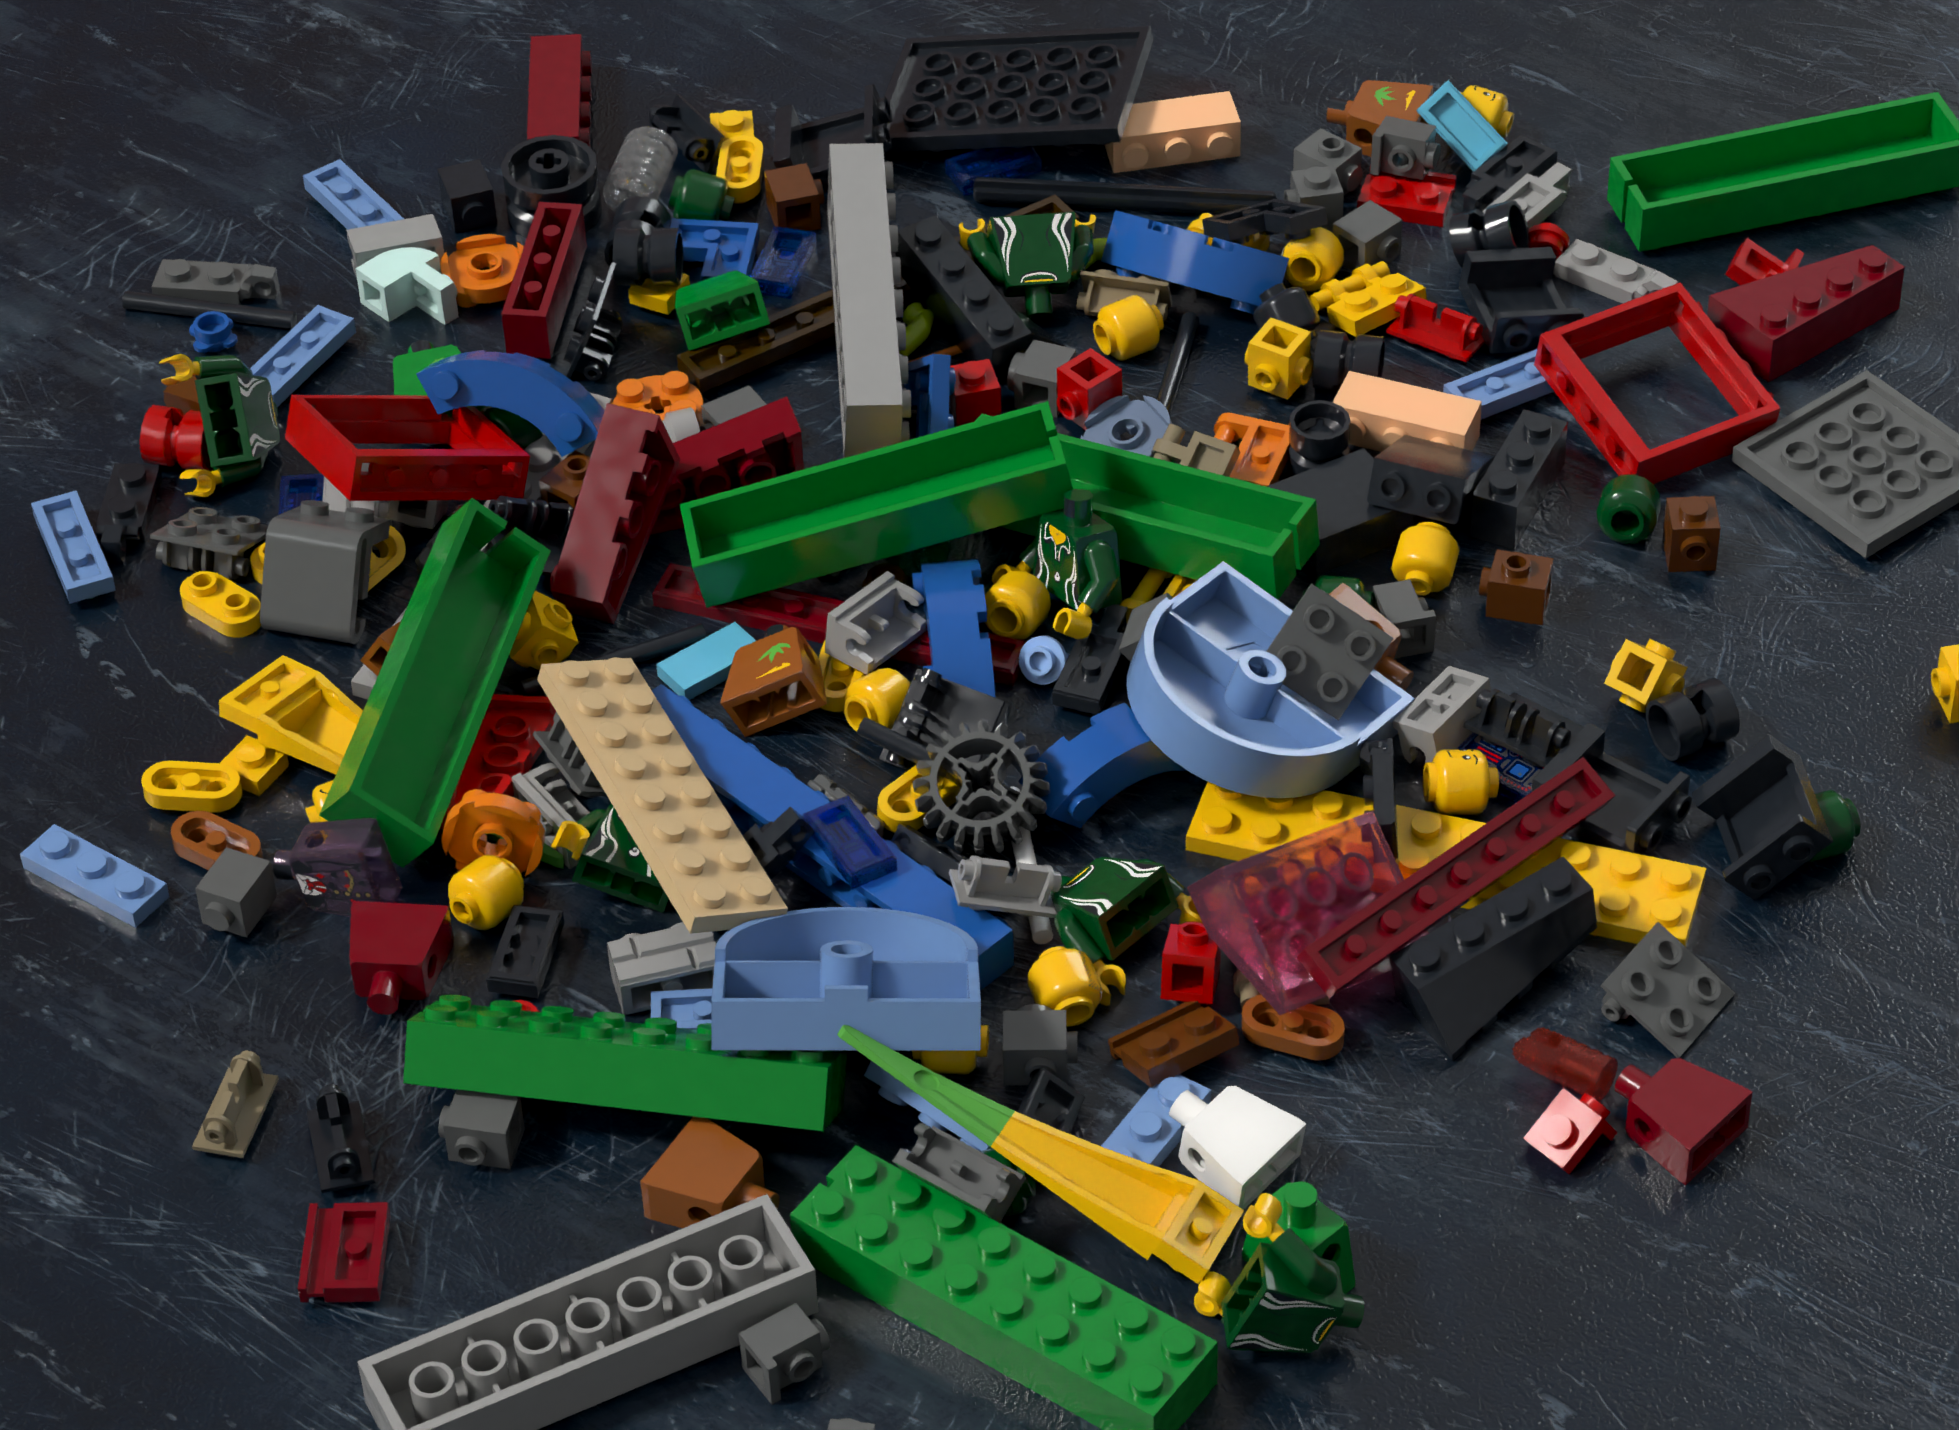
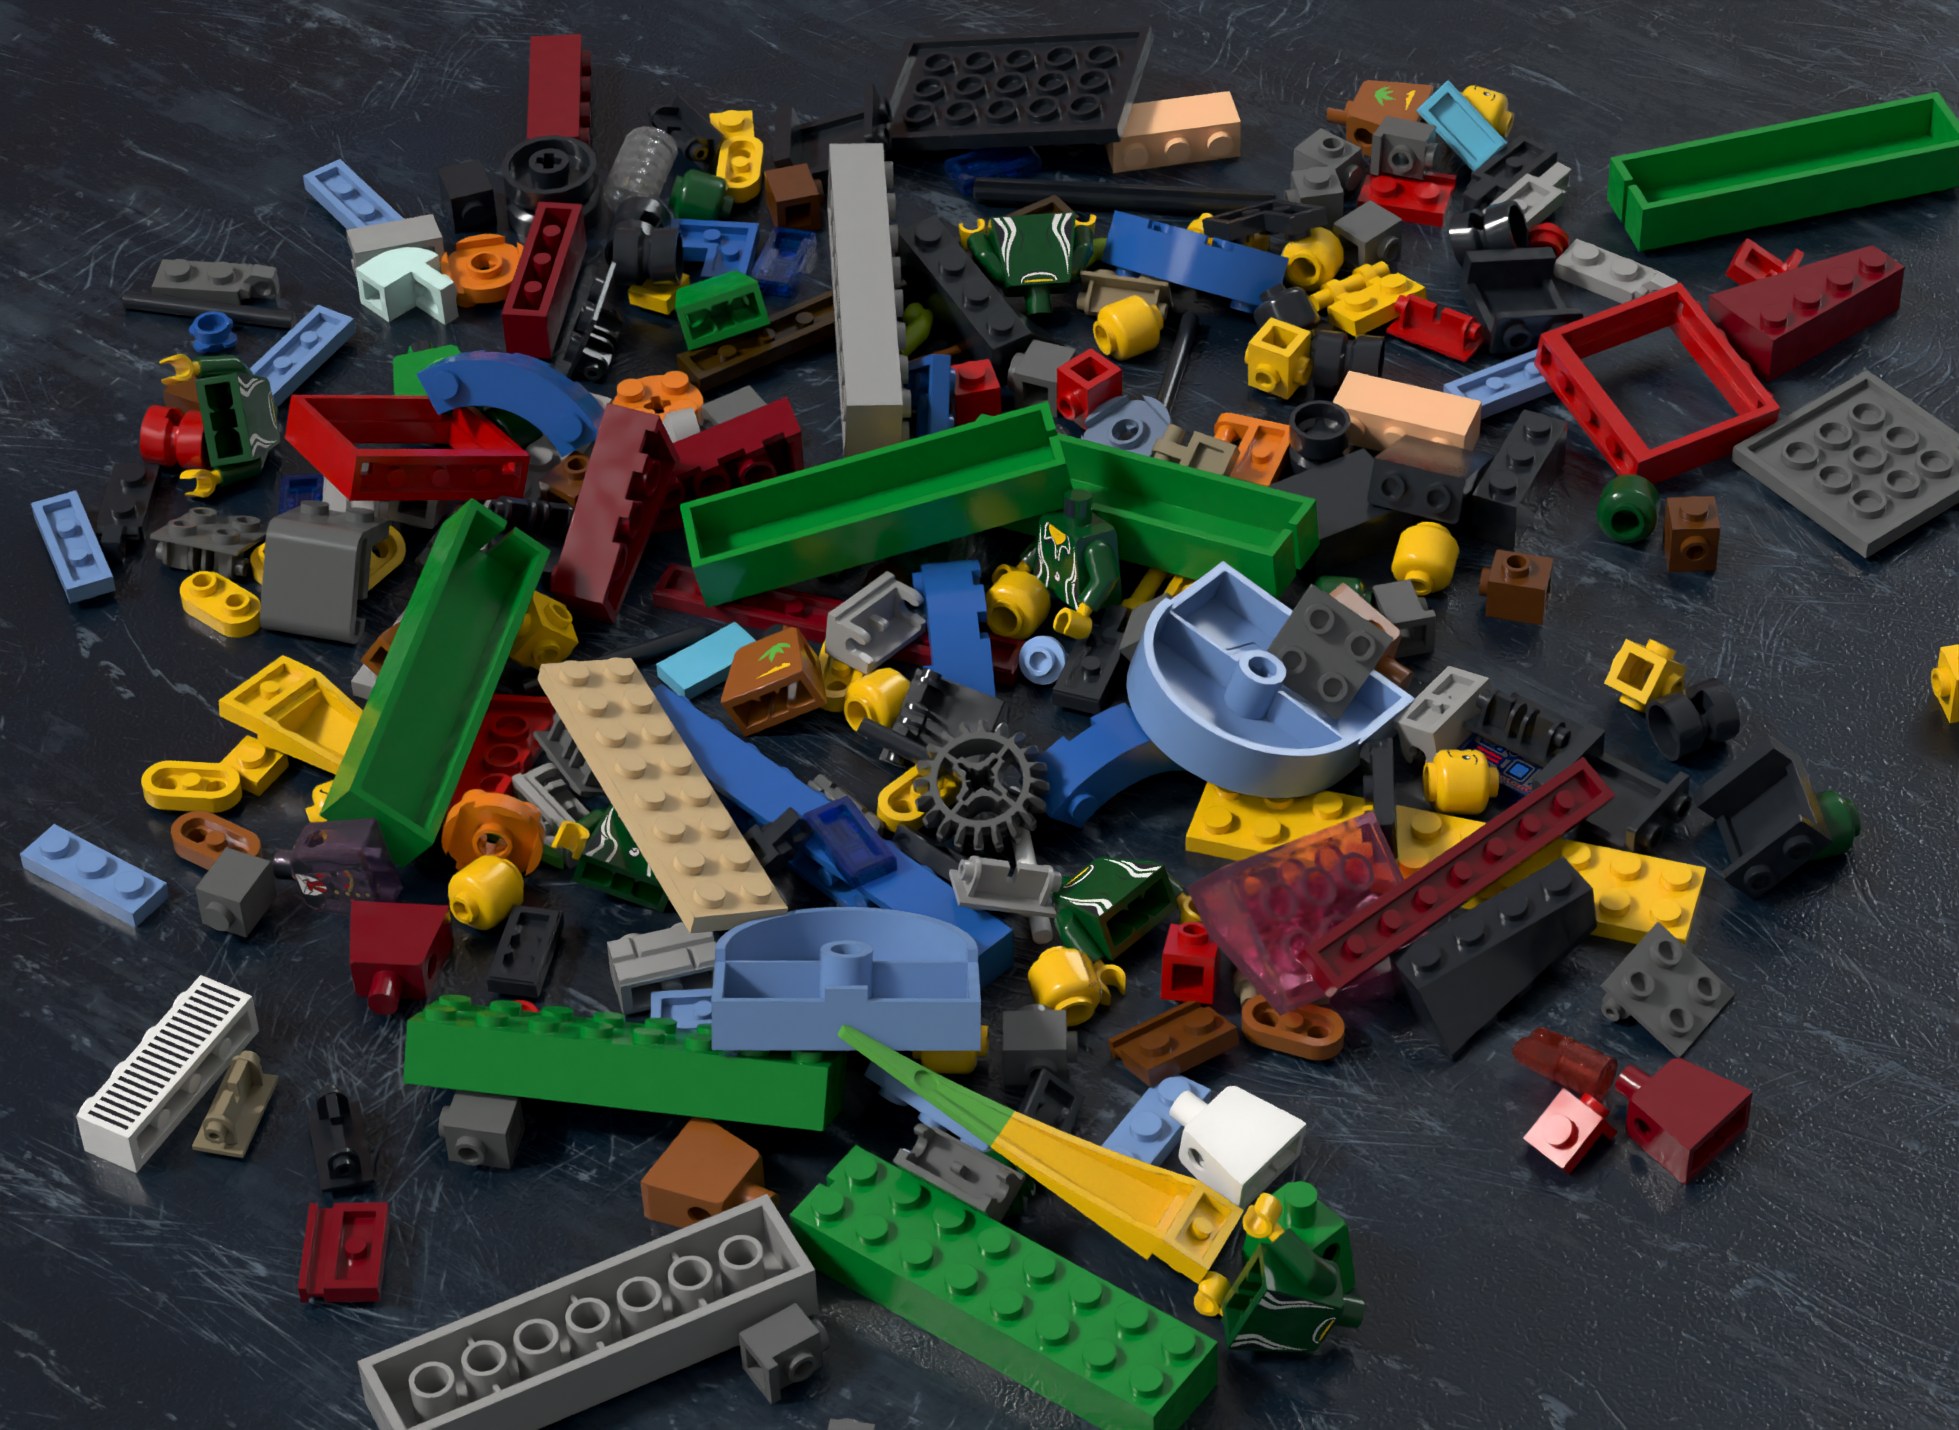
none -> white brick [76,975,259,1173]

